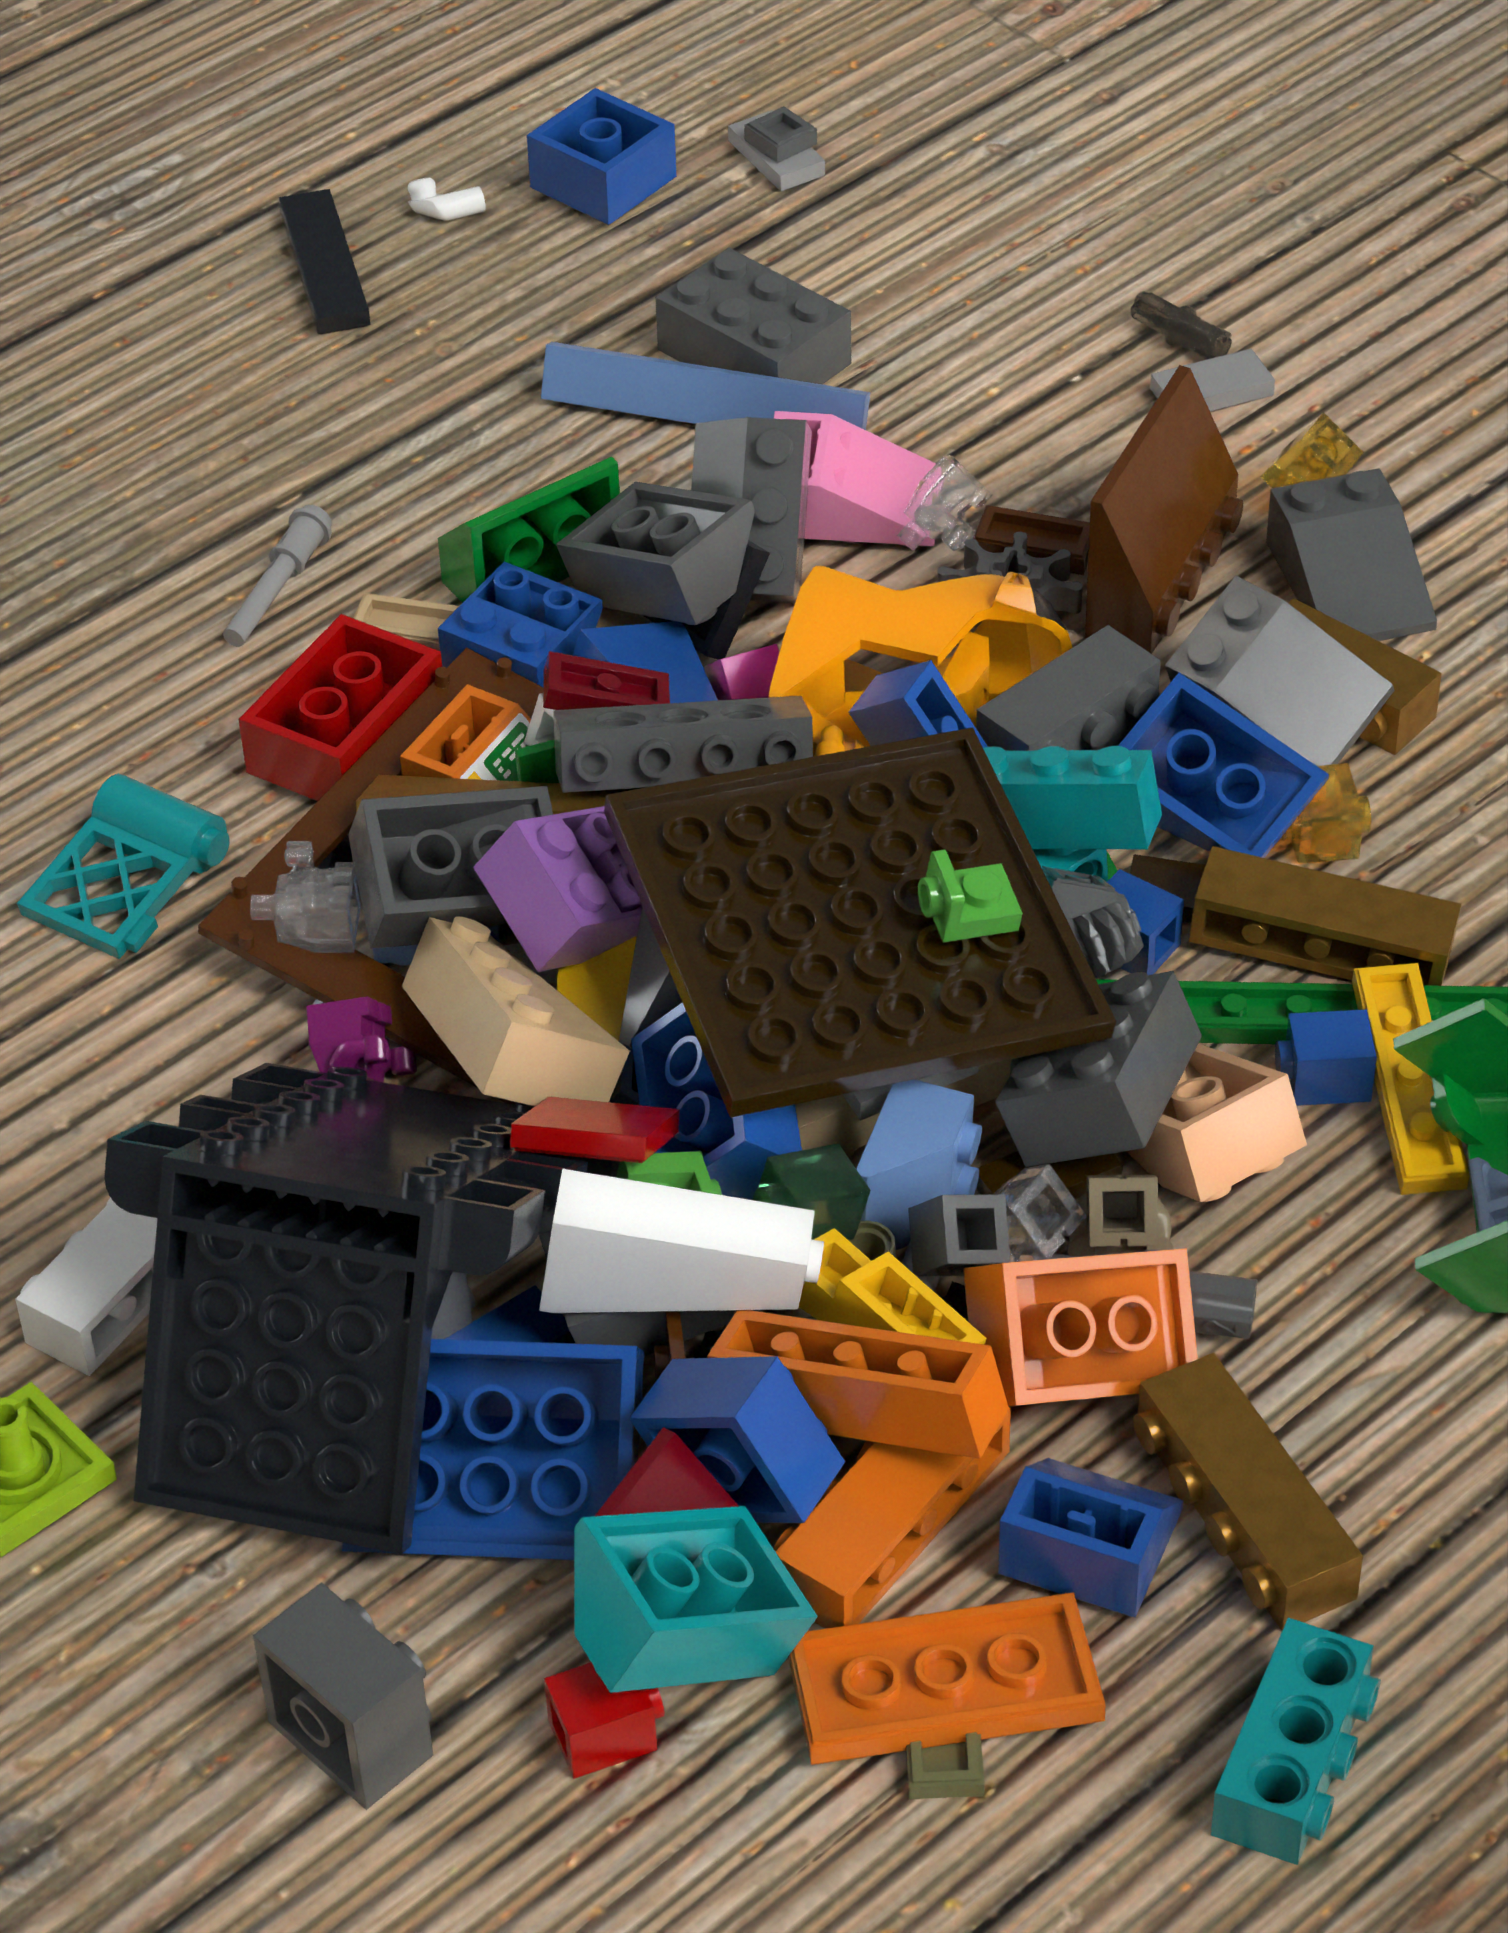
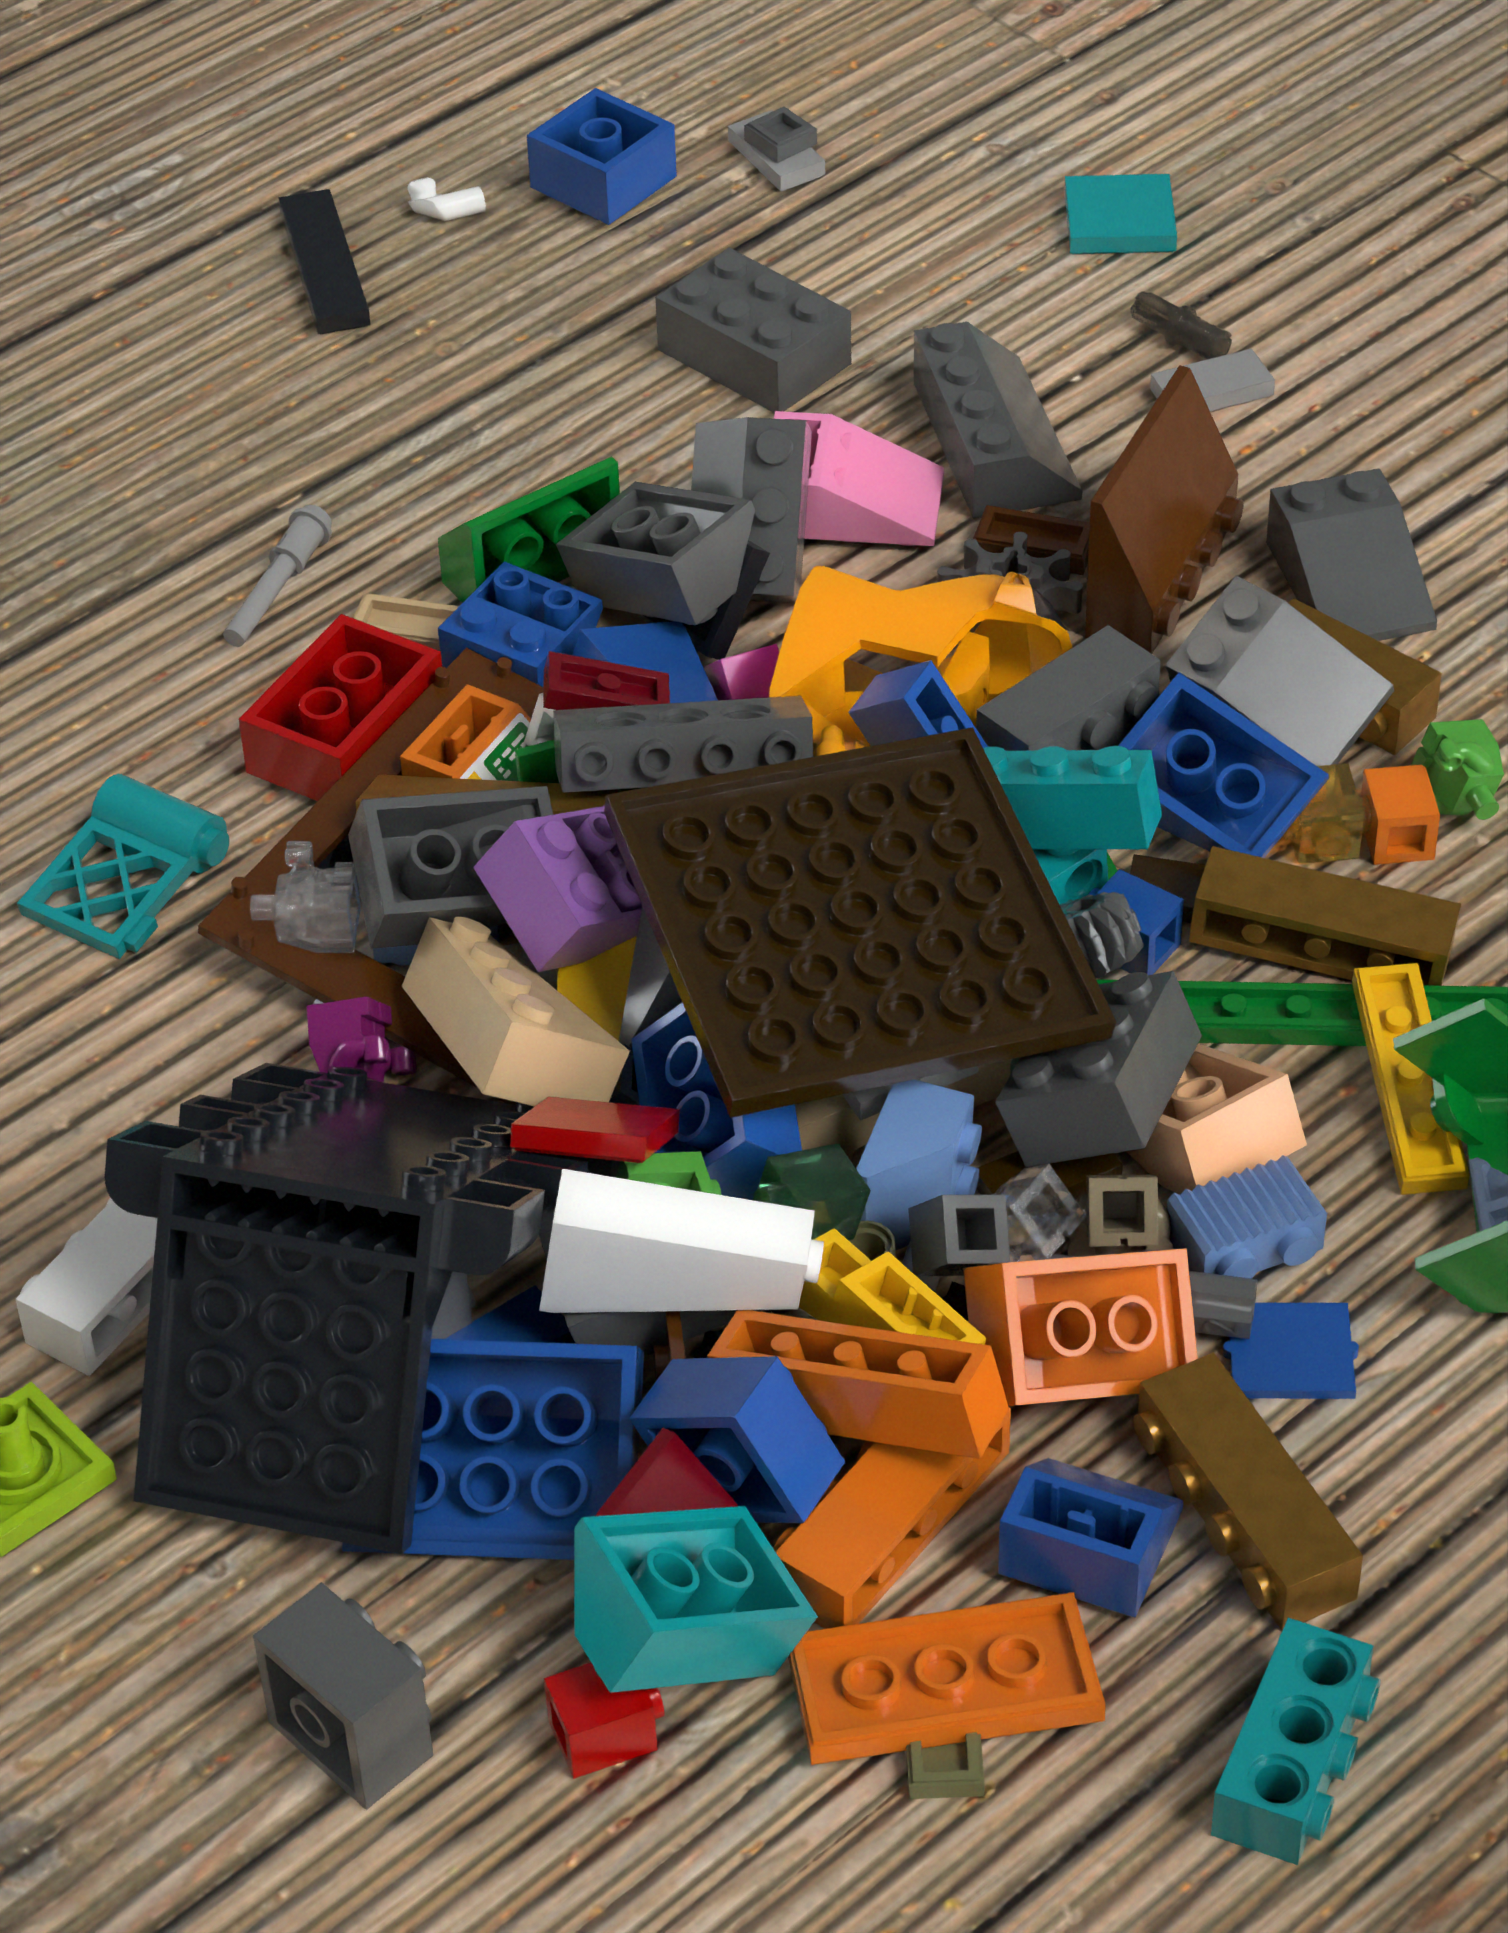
medium blue tile [541,342,870,430] -> none
clear piece [897,455,993,551] -> none
bright green bracket [918,850,1023,943] -> none
dark grey slope [1042,866,1118,921] -> none
clear yellow brick [1260,412,1364,488] -> none
blue brick [1275,1009,1377,1106] -> none
none -> dark grey slope [914,322,1082,519]
none -> teal tile [1064,174,1177,254]
none -> medium blue brick [1167,1155,1327,1279]
none -> blue piece [1223,1303,1359,1399]
none -> orange panel [1359,765,1440,865]
none -> bright green piece [1411,719,1504,820]

